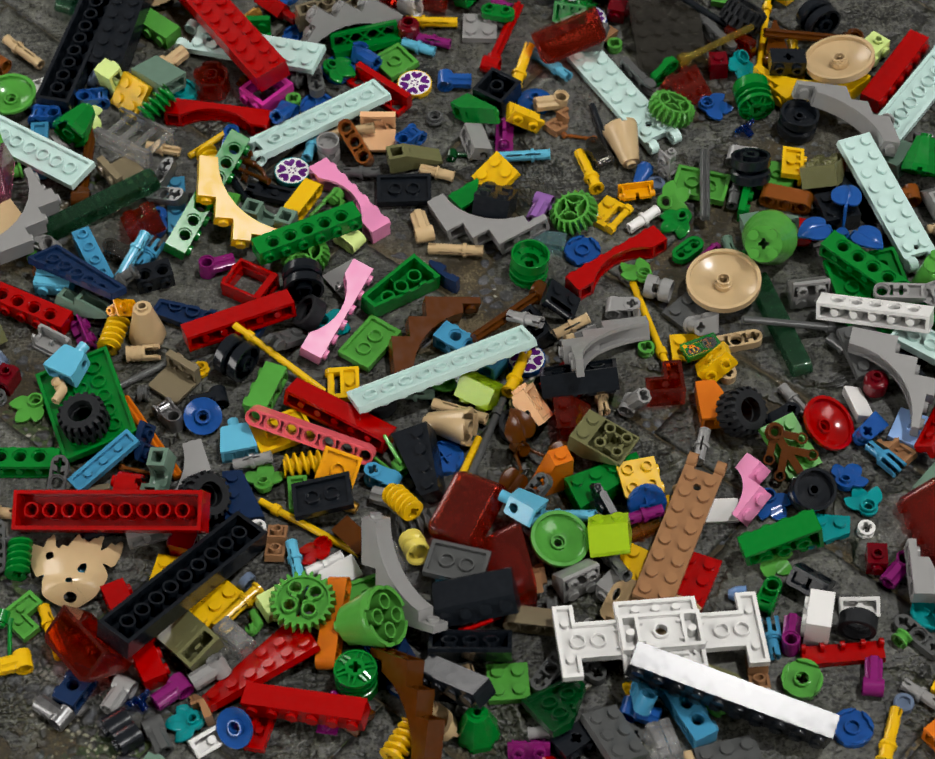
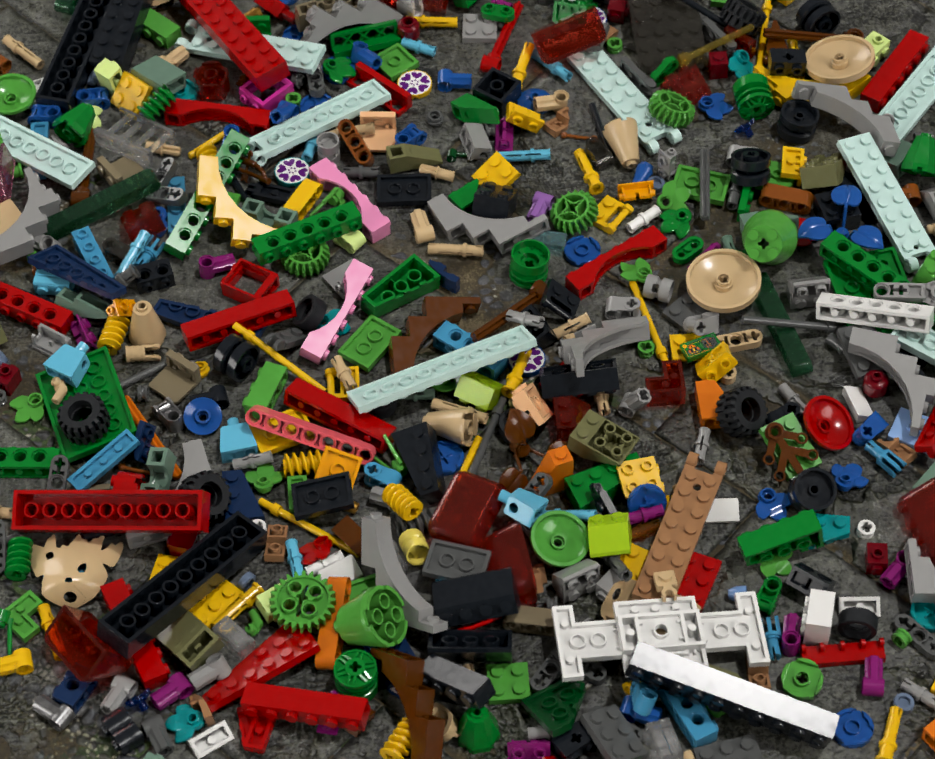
blue dish [216,707,253,749] -> none
black wheel [281,257,324,303] -> none
magenta pin [416,33,452,50] -> none
bright pink arch [732,453,772,527] -> none
teal plate [844,486,882,517] -> none
none -> tan pin [331,355,358,391]
none -> tan plate [653,570,678,602]

